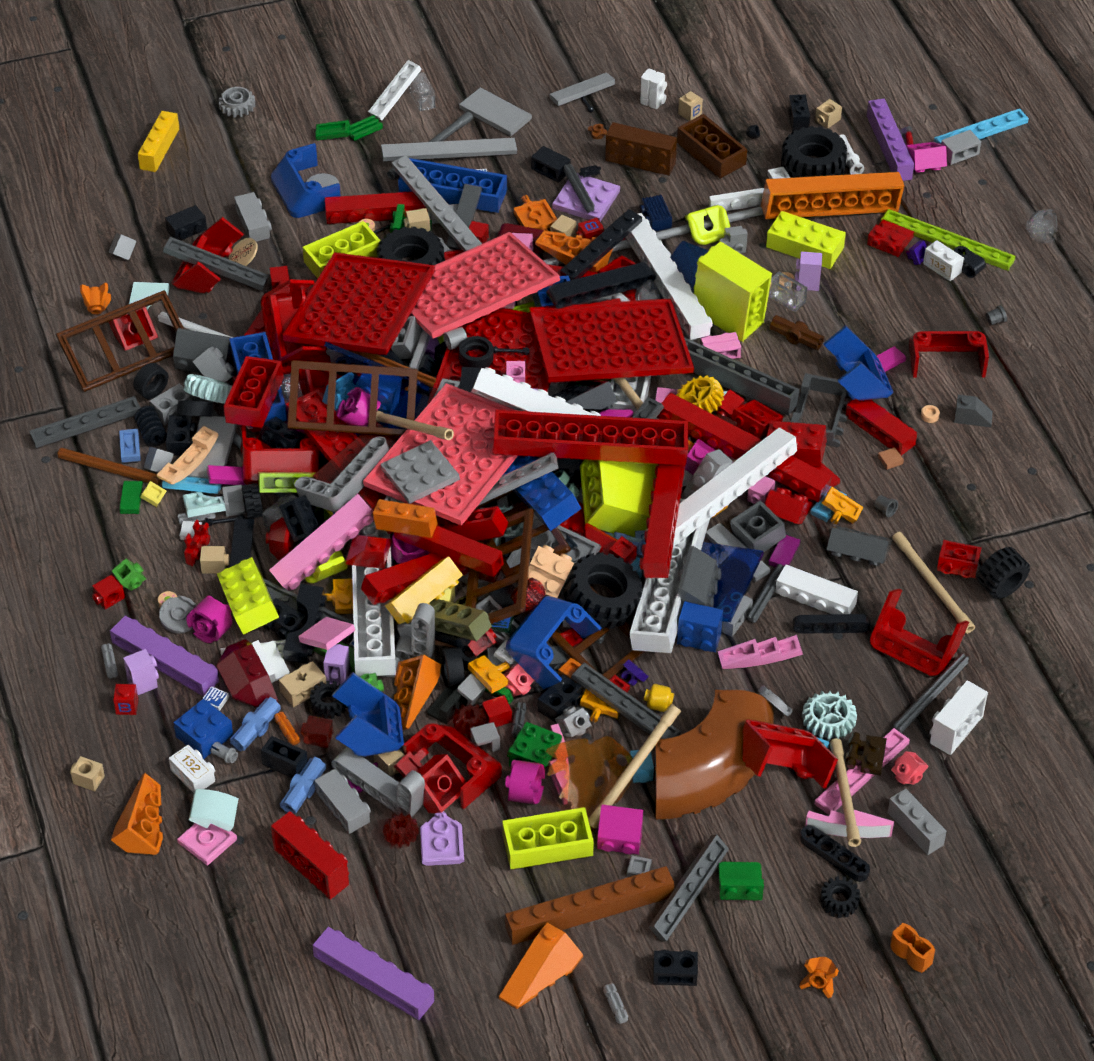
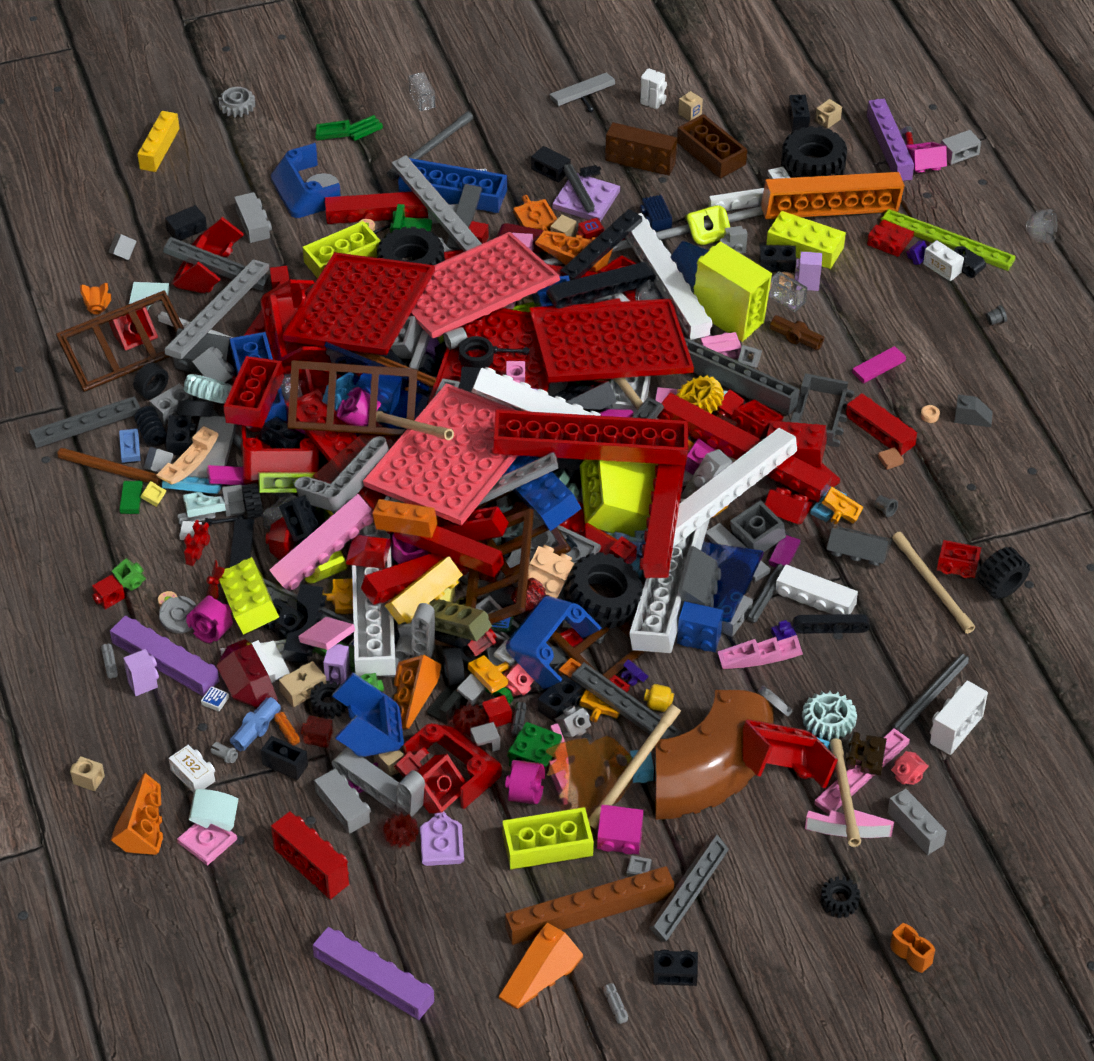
red brick [113,684,139,715] -> none
blue brick [173,699,233,759] -> none
tan brick [200,546,229,573] -> none
tan piece [229,238,258,266] -> none
medium blue piece [280,757,326,814] -> none
white plate [368,60,422,121] -> none
light grey tile [381,138,517,161] -> none
light grey plate [381,440,460,504] -> none
tan brick [404,208,430,231] -> none
light grey tile [459,87,532,136] -> none
dark orange plate [588,124,607,139] -> none
green bracket [719,862,764,900] -> none
black hinge [746,125,760,139] -> none
bright pink brick [747,476,775,504] -> none
orange brick [799,957,839,998] -> none
black beam [800,825,870,882] -> none
blue windscreen [823,325,894,401] -> none
white pin [839,135,864,174] -> none
red windscreen [870,589,969,676] -> none
red windscreen [909,331,989,378] -> none
medium azure tile [934,108,1029,144] -> none
none -> light grey plate [165,259,269,359]
none -> red piece [206,560,225,599]
none -> light grey plate [738,345,762,368]
none -> black brick [759,245,796,273]
none -> dark purple tile [771,620,796,641]

